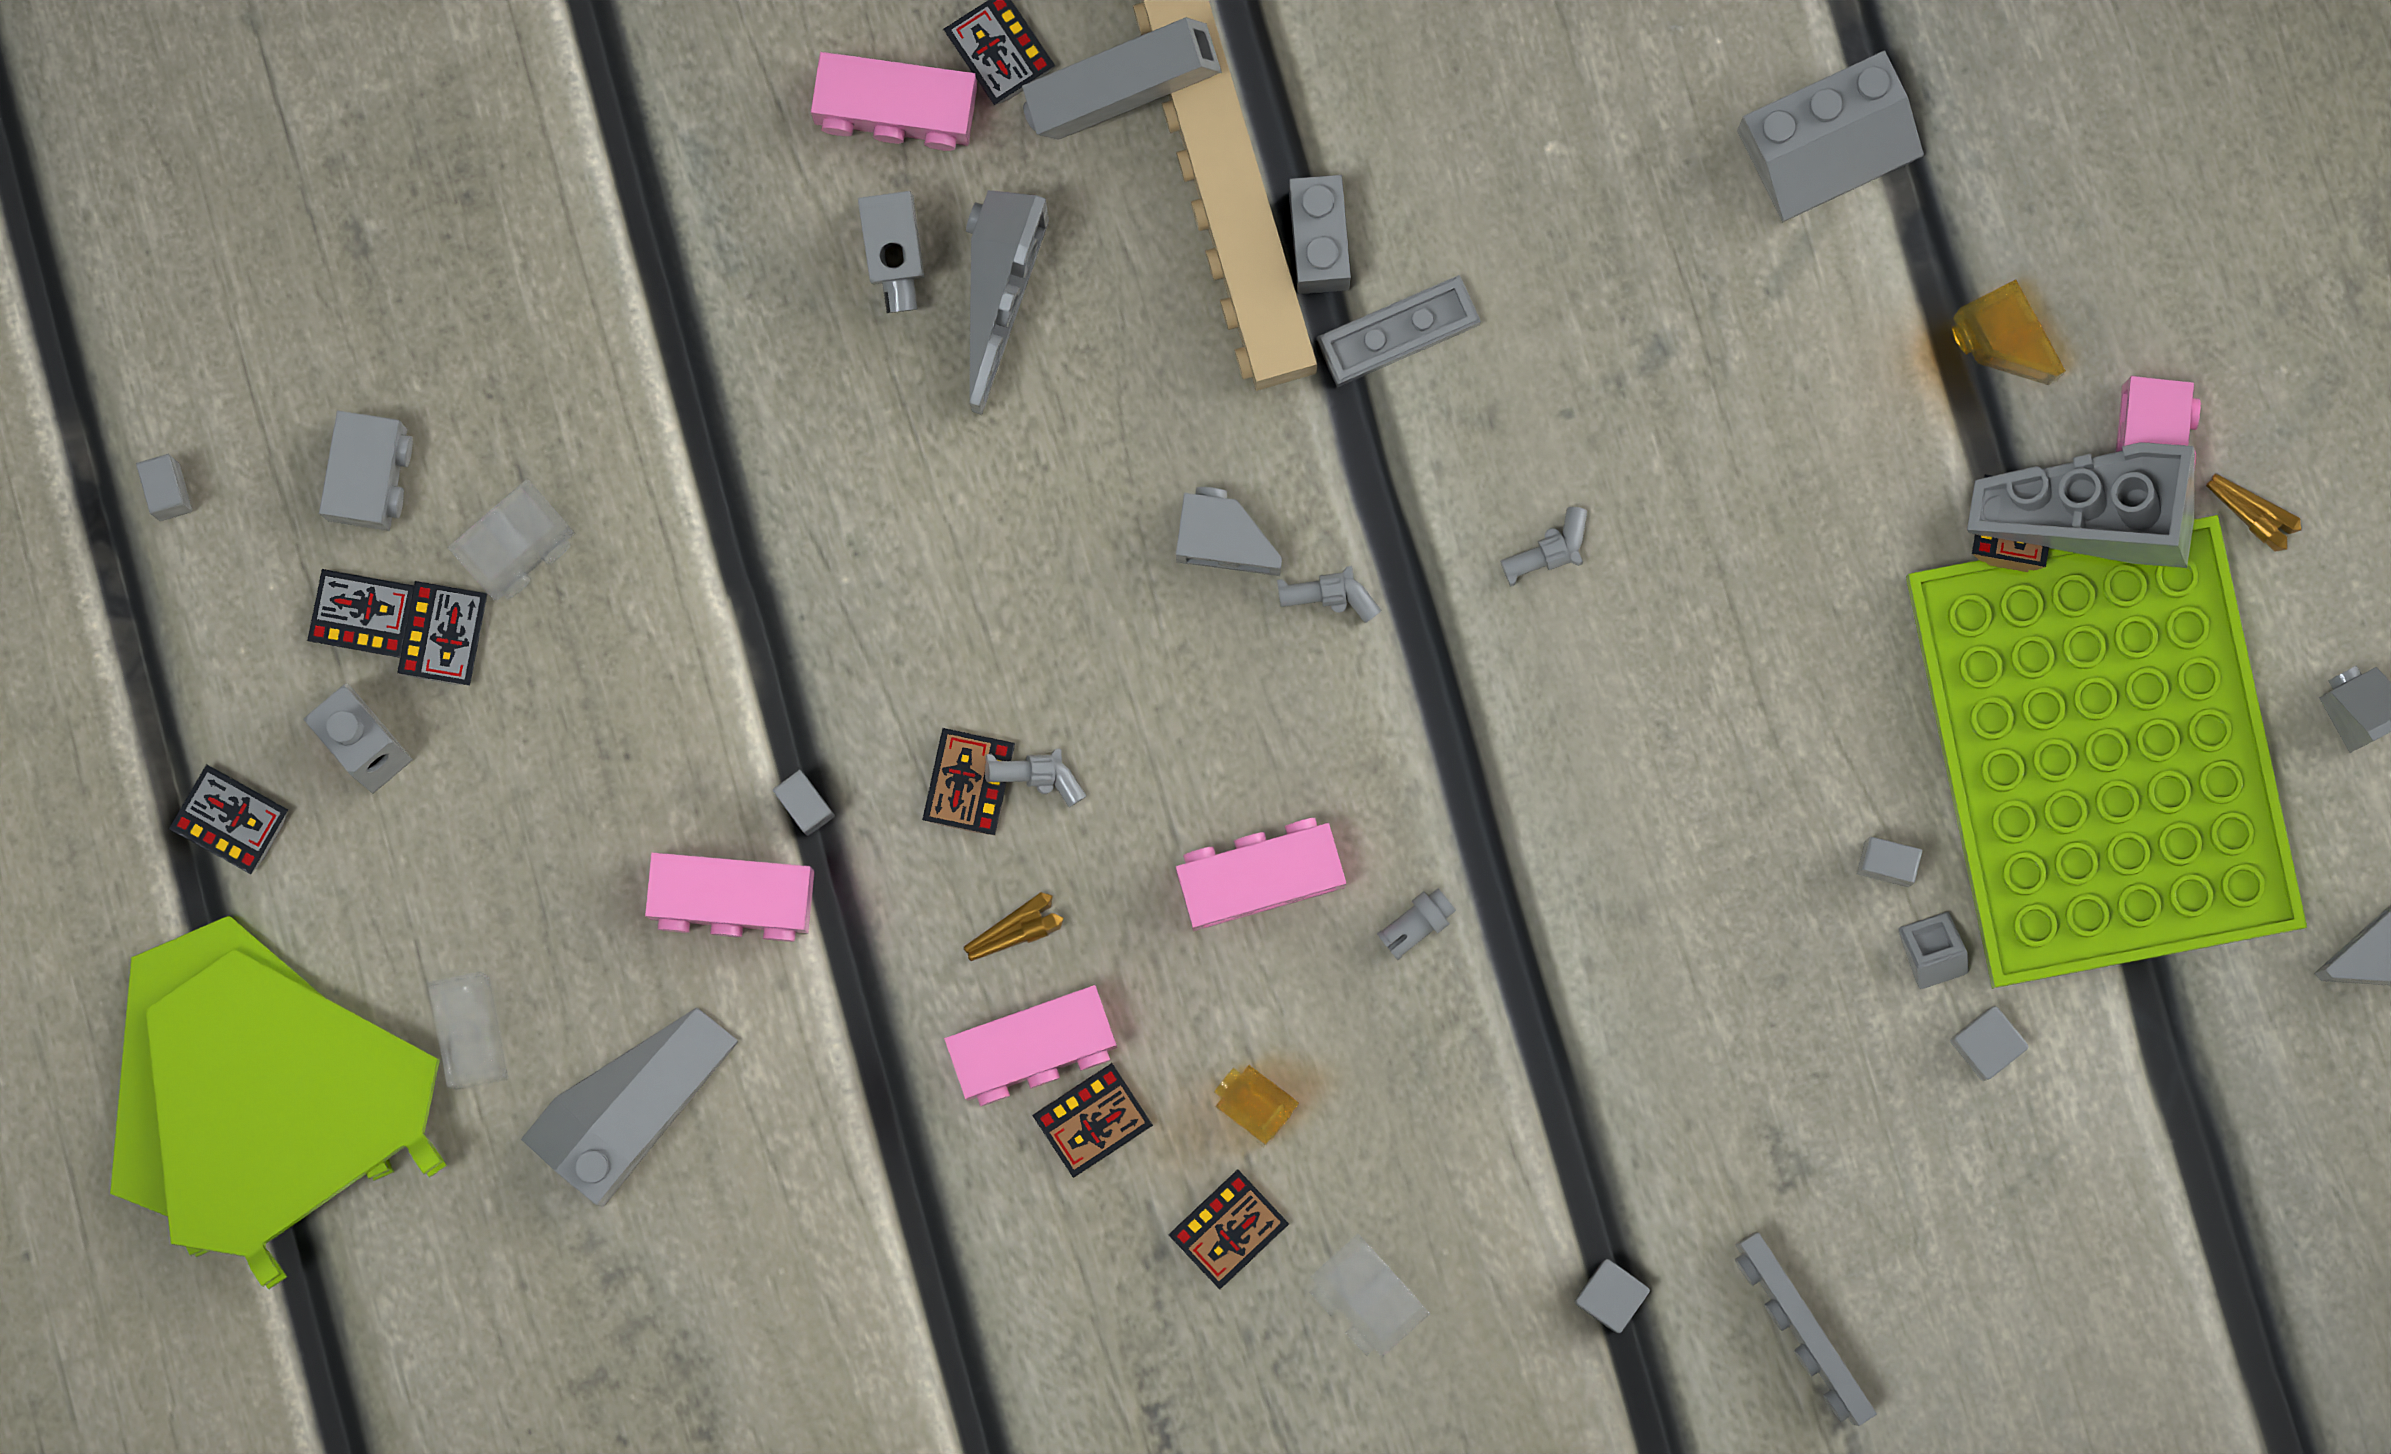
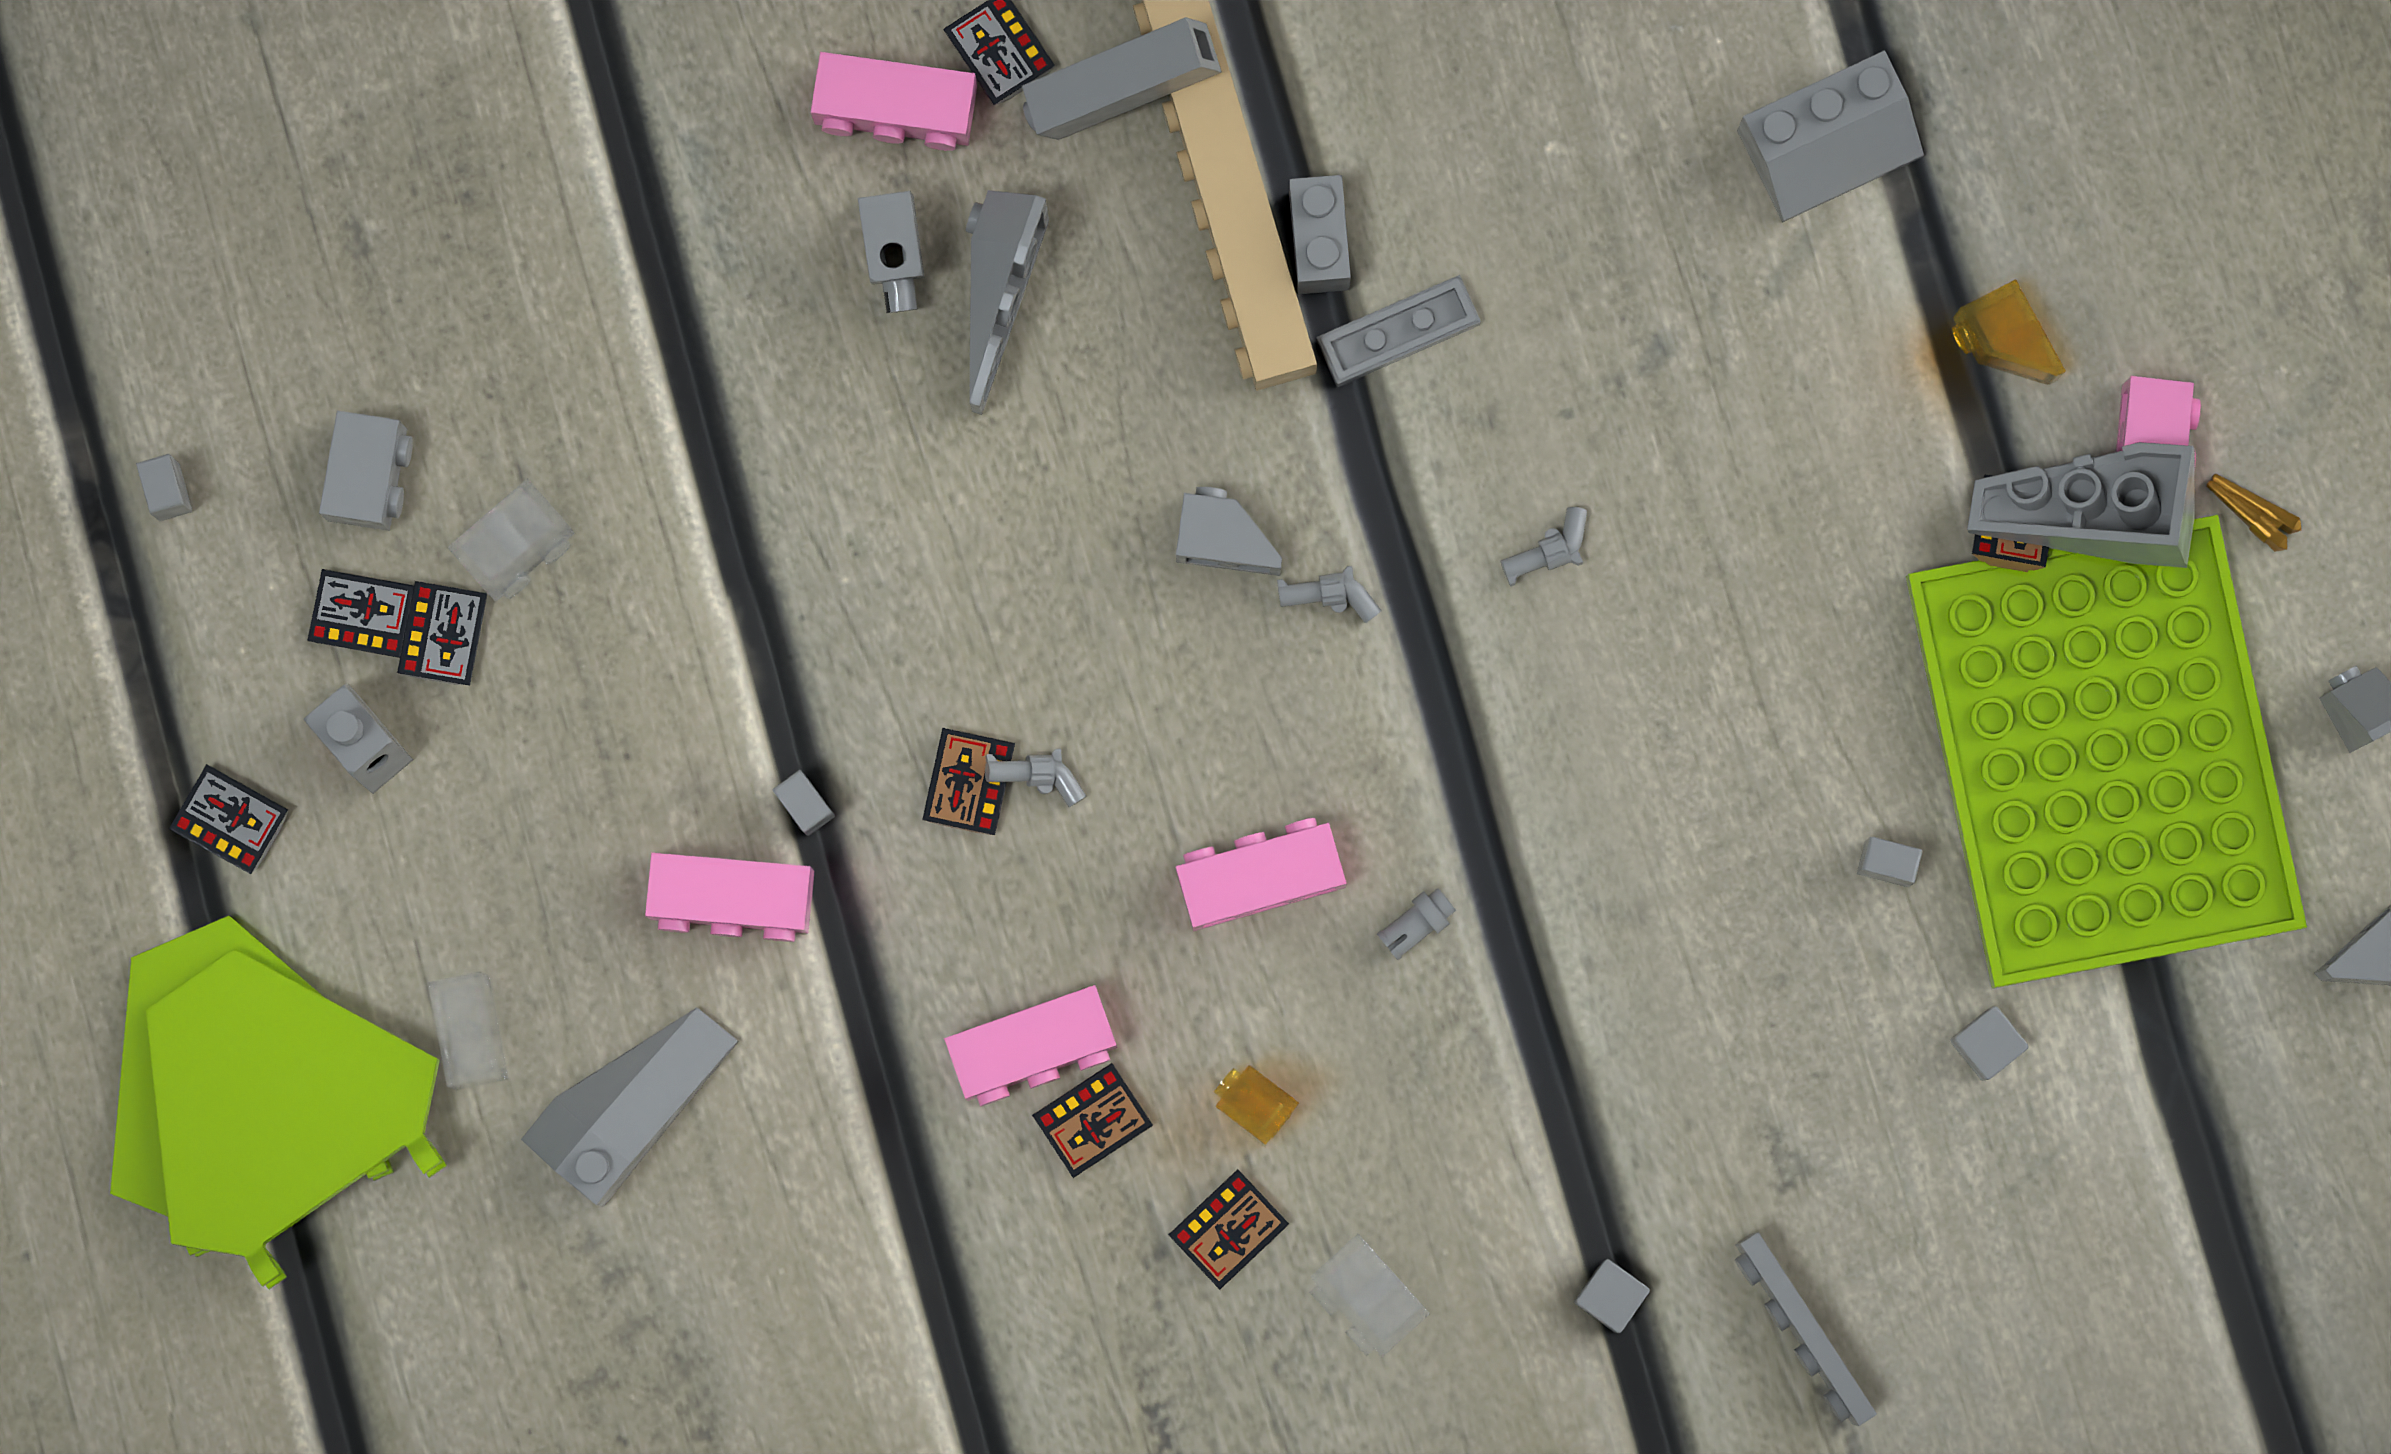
pearl gold piece [964,892,1064,961] -> none
light grey slope [1898,912,1969,989] -> none

